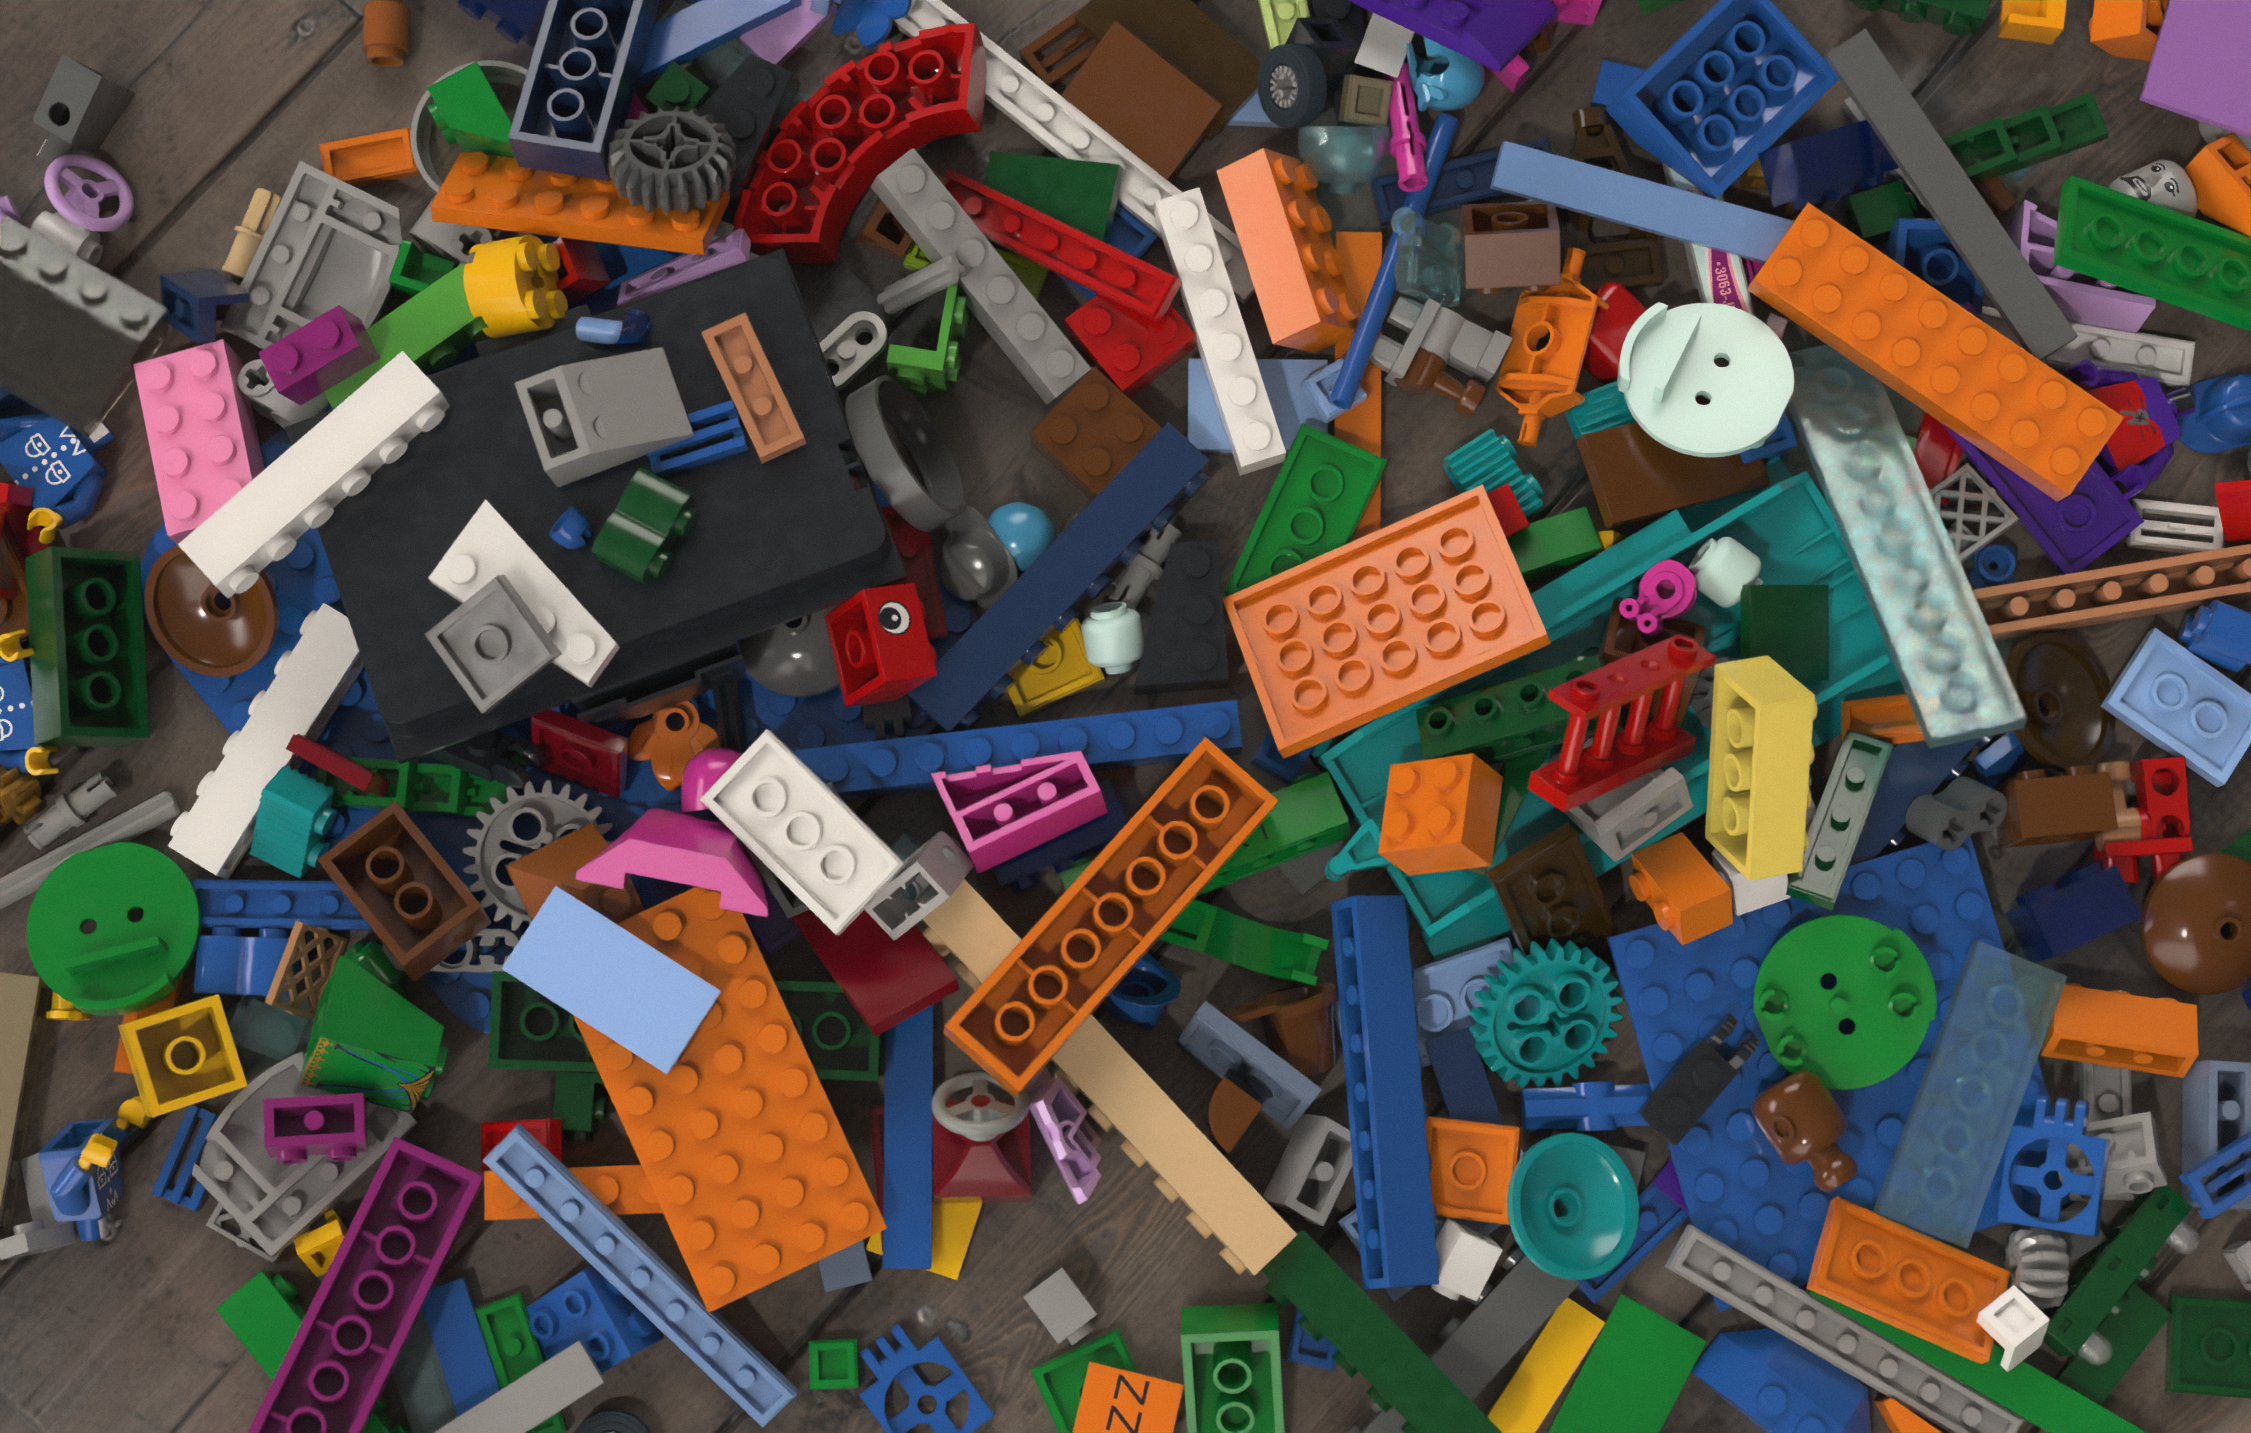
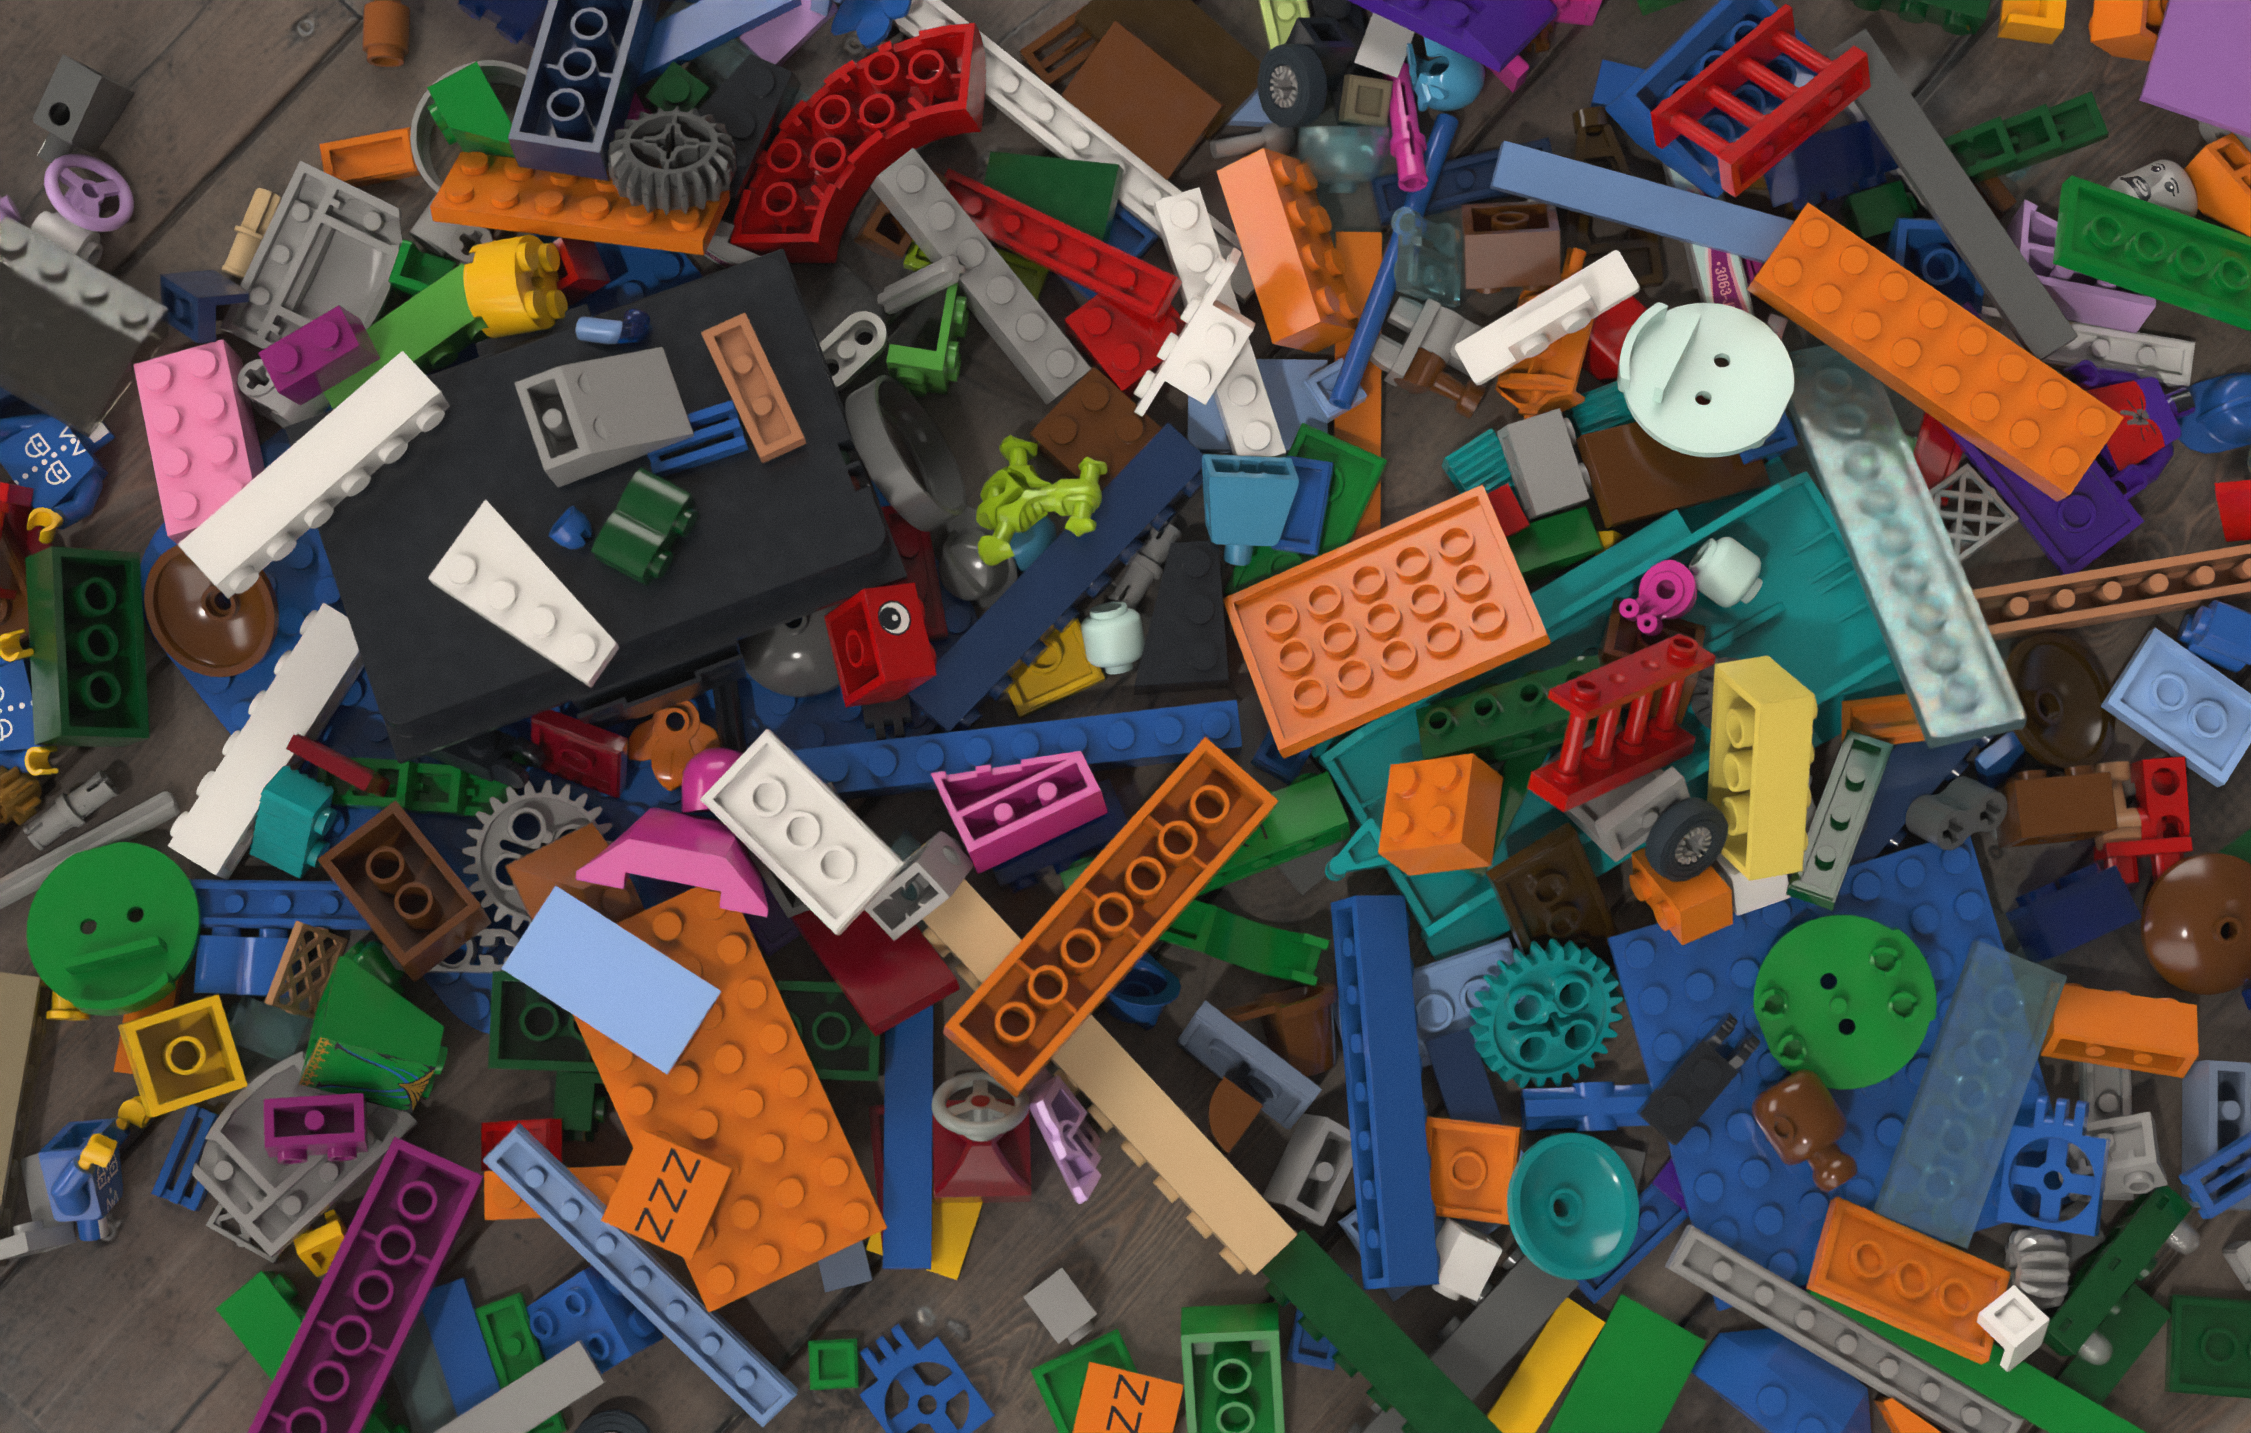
flat silver tile [425,575,562,714] -> none
lavender tile [617,228,751,307] -> none
dark green tile [1740,585,1829,681] -> none
blue plate [1969,544,2017,588] -> none
white tile [2126,499,2225,554] -> none
none -> orange tile [601,1129,733,1260]
none -> lime piece [976,435,1107,566]
none -> white bracket [1133,248,1256,417]
none -> dark azure torso [1202,454,1299,566]
none -> light grey bar [1210,123,1296,159]
none -> blue tile [1271,455,1334,557]
none -> white bracket [1455,250,1640,385]
none -> light grey brick [1497,408,1591,520]
none -> black bush [1645,797,1728,882]
none -> red fence [1650,4,1871,197]

